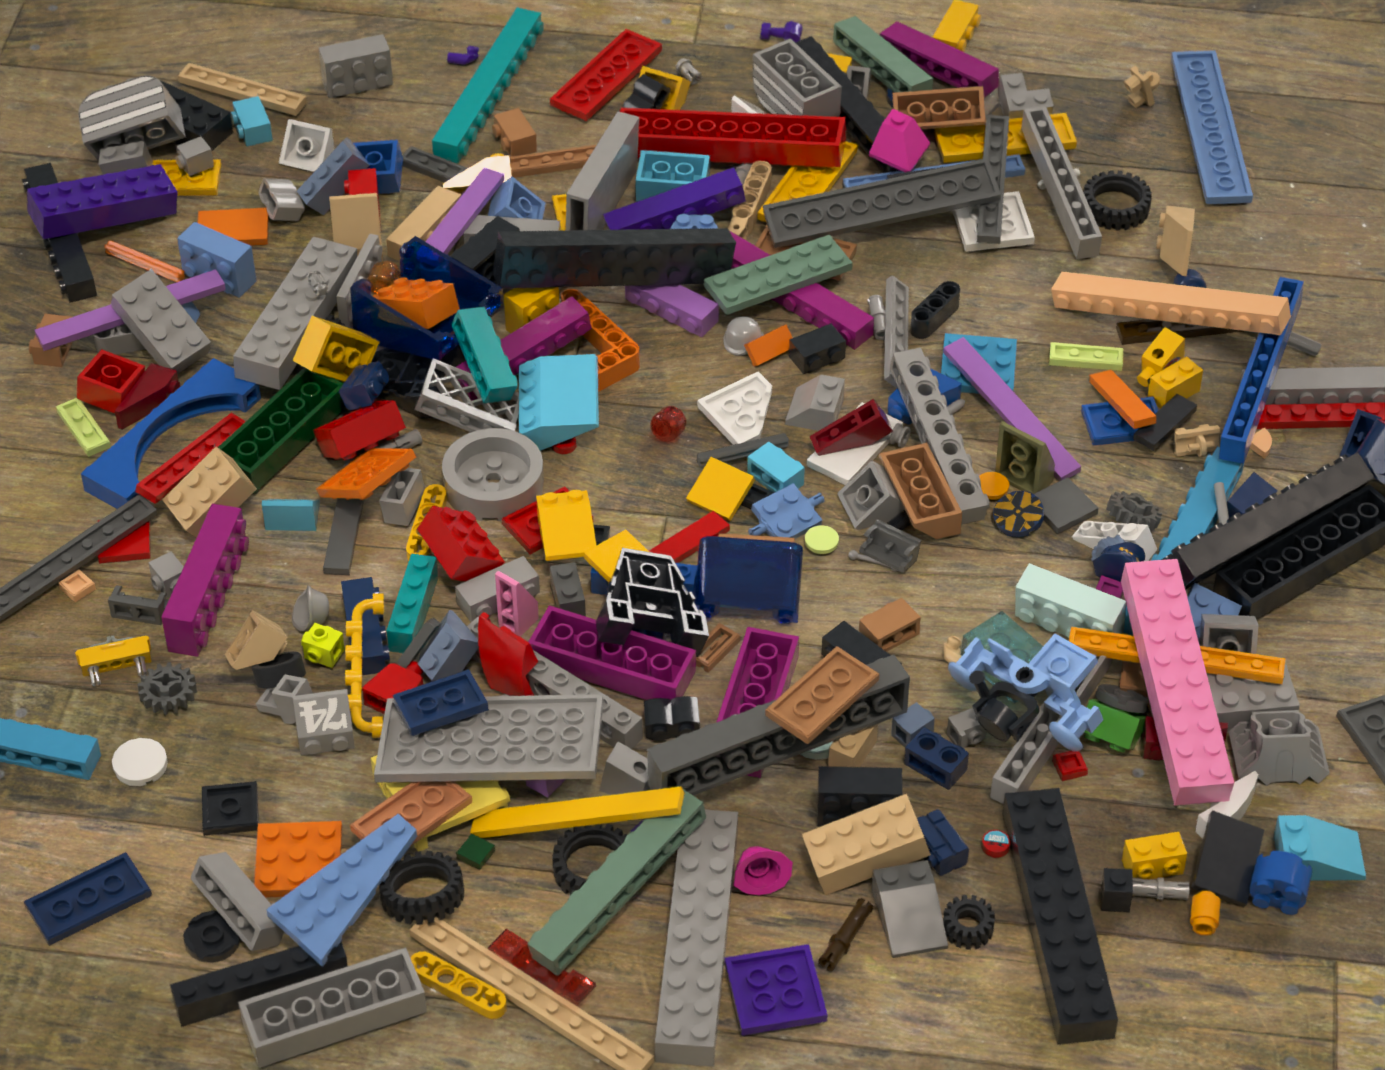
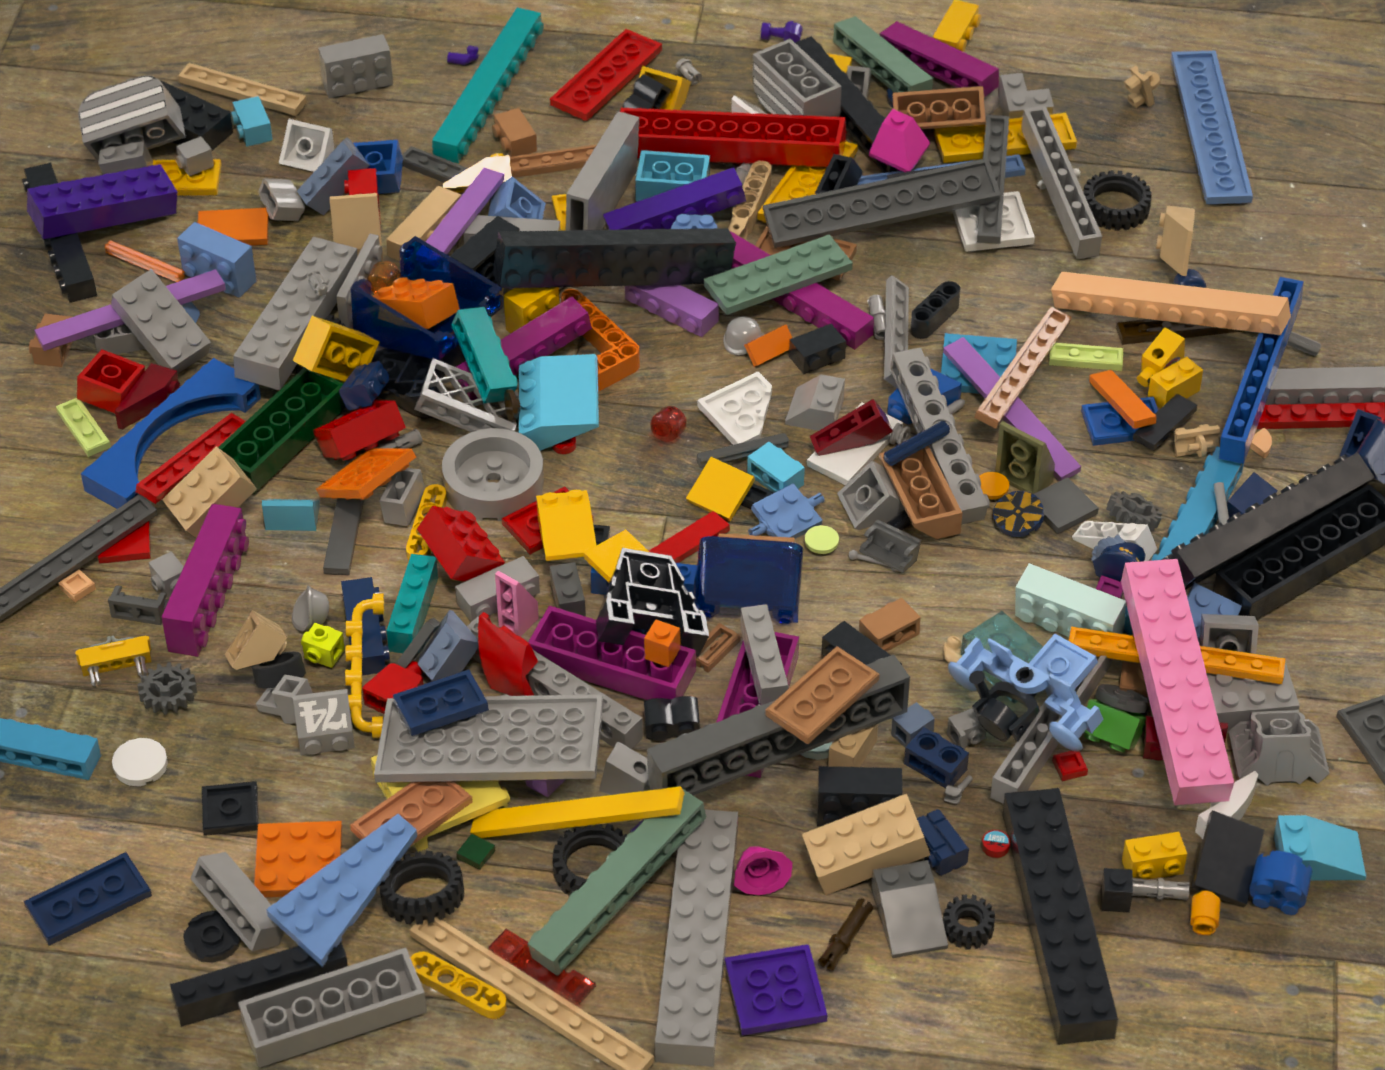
none -> dark brown piece [504,389,520,422]
none -> orange brick [644,620,680,667]
none -> light grey brick [740,604,788,705]
none -> black brick [815,154,863,194]
none -> dark blue axle [883,421,950,466]
none -> light grey hand [944,775,973,804]
none -> tile [974,307,1072,429]

